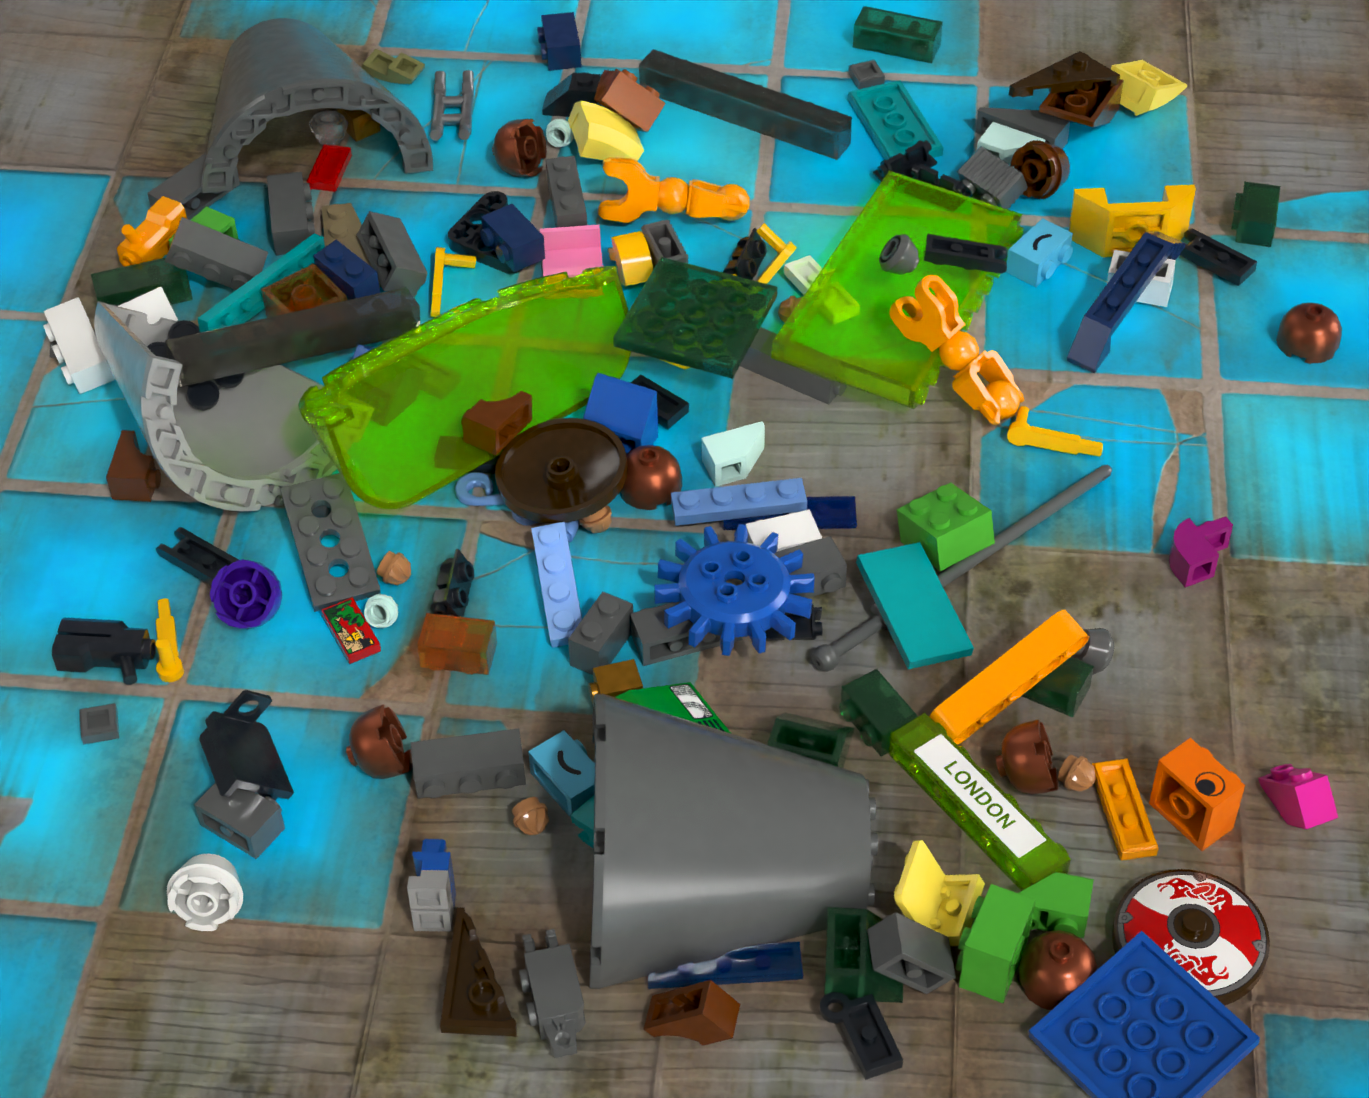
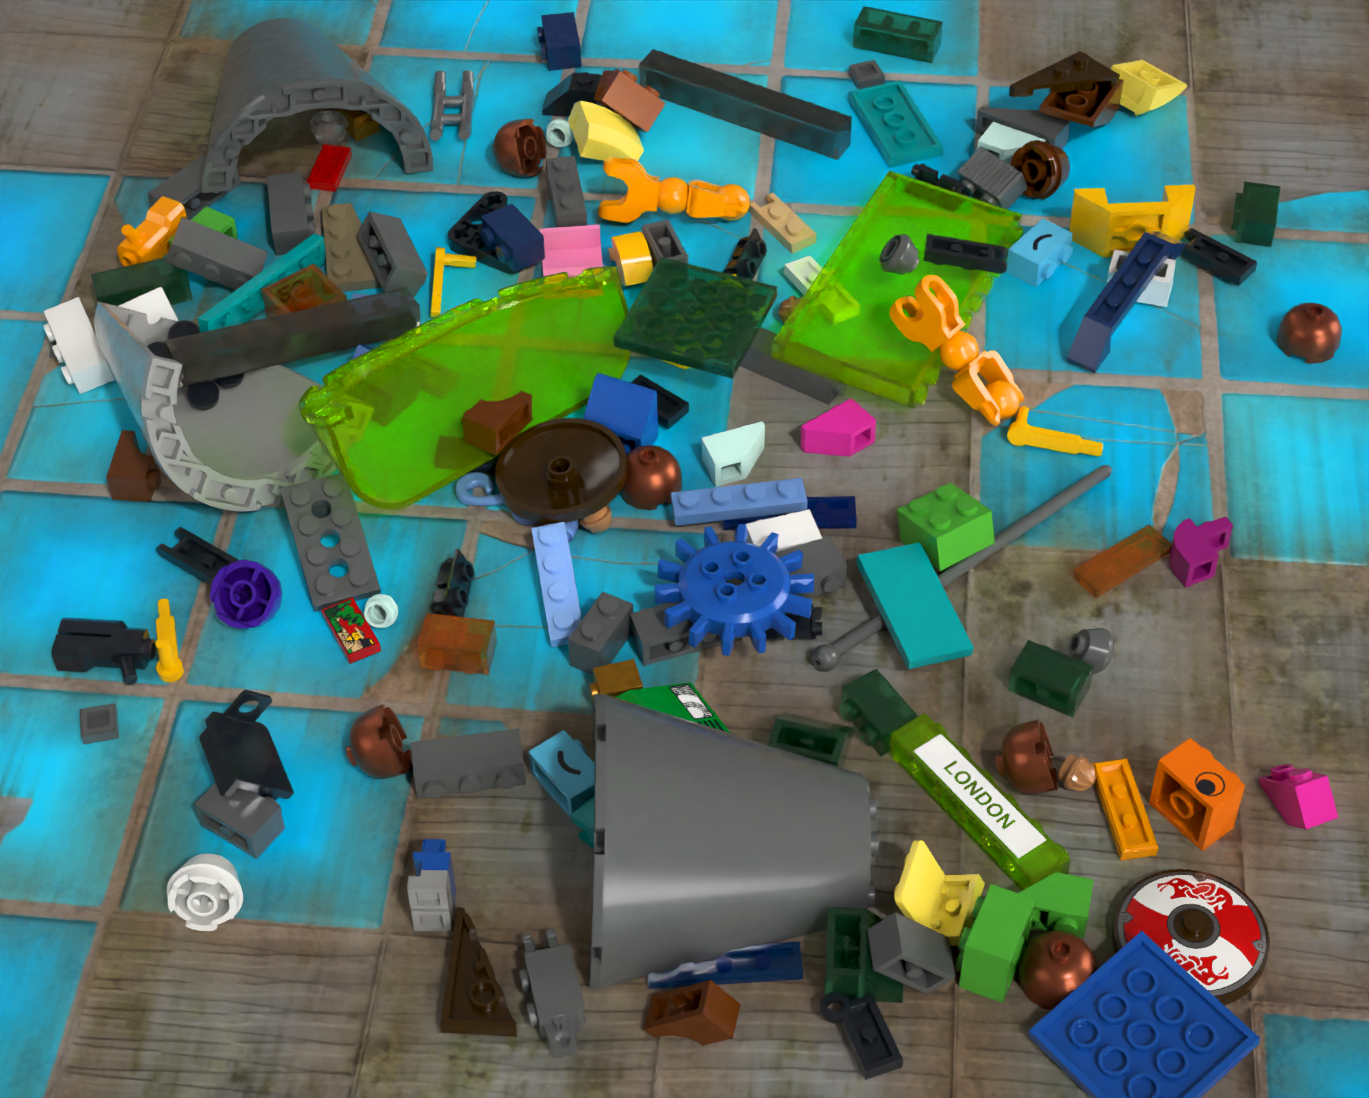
dark blue brick [313,239,381,312] -> none
olive slope [362,49,425,84] -> none
medium nougat plate [376,551,411,585] -> none
medium nougat plate [512,797,549,835] -> none
yellow piece [749,223,797,298] -> none
black hinge [873,140,937,190] -> none
light orange beam [929,609,1089,746] -> none
none -> tan hinge [748,193,816,254]
none -> dark pink slope [800,398,876,457]
none -> clear orange tile [1073,524,1172,598]

